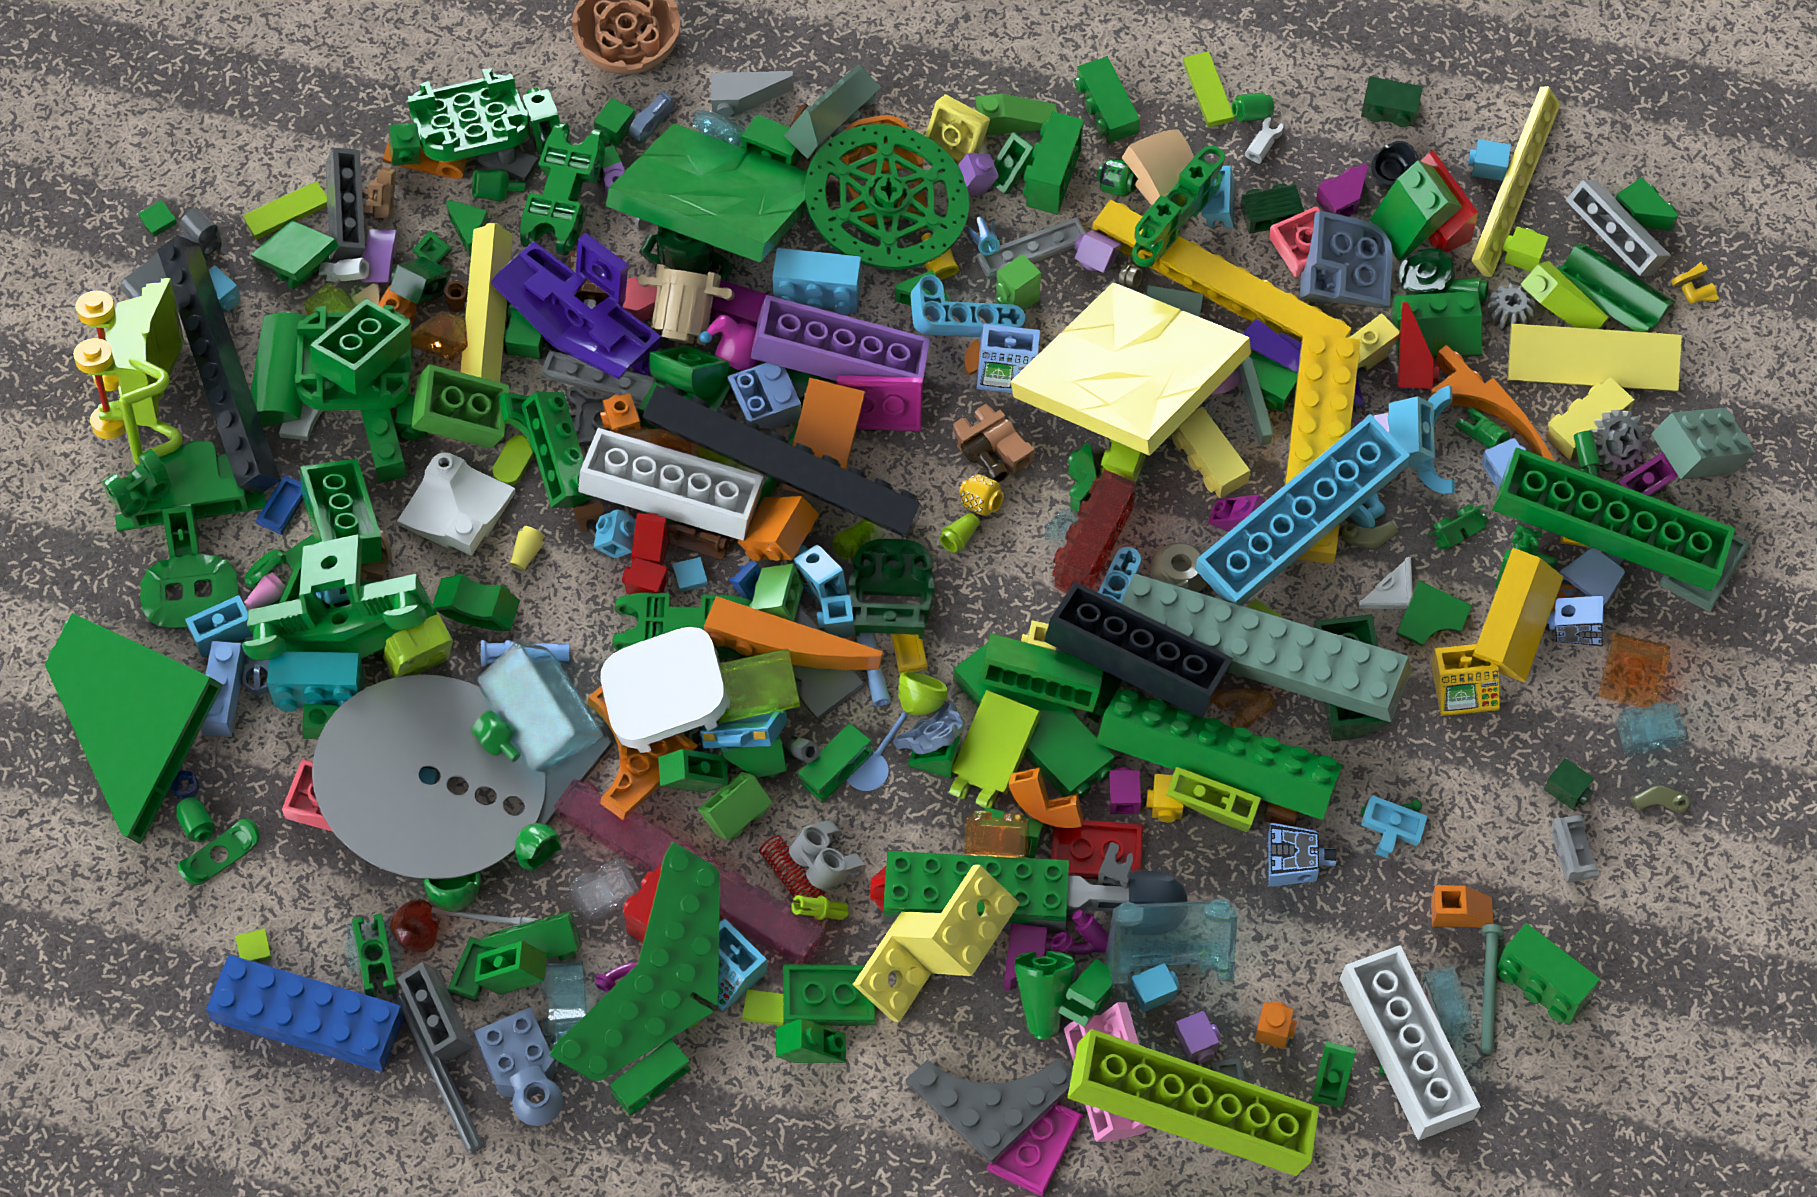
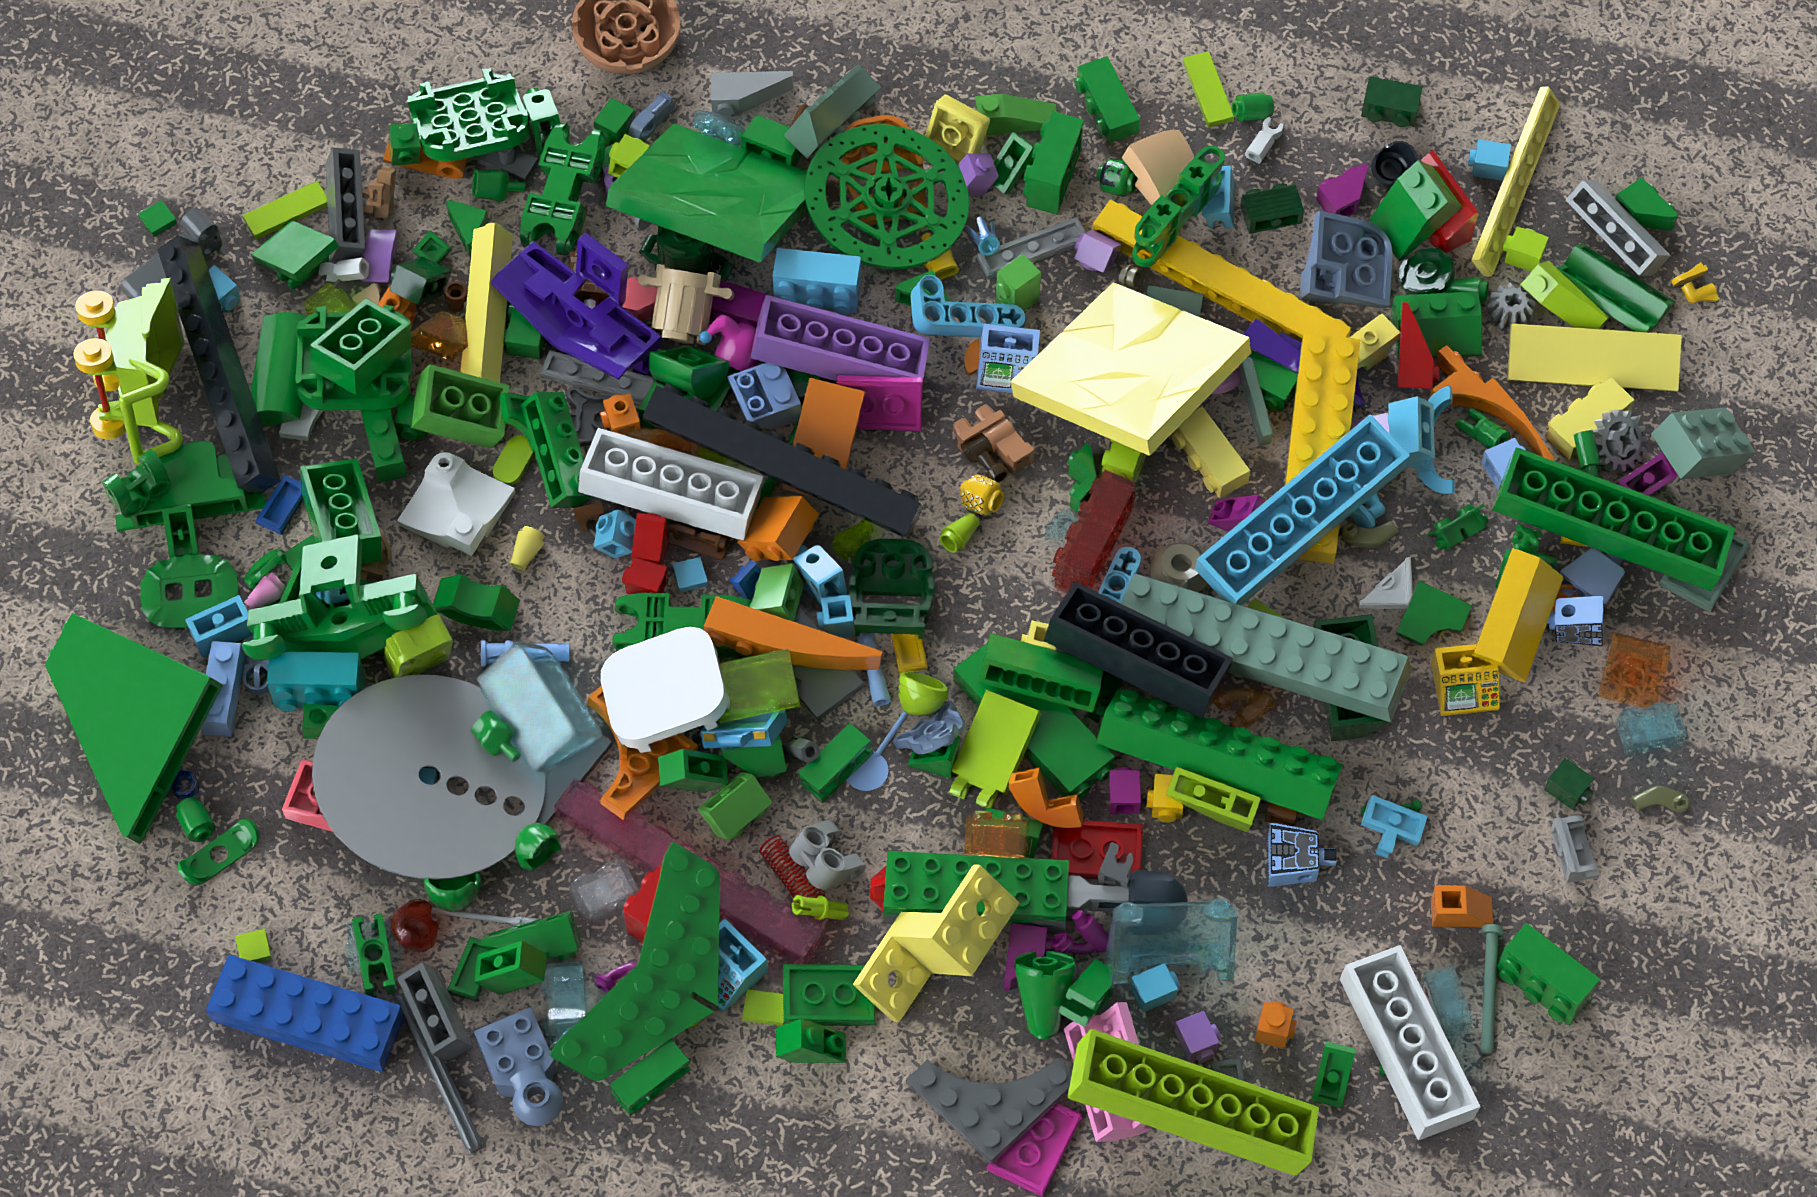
coral brick [1269,206,1321,277] -> none
none -> lime brick [608,134,650,178]

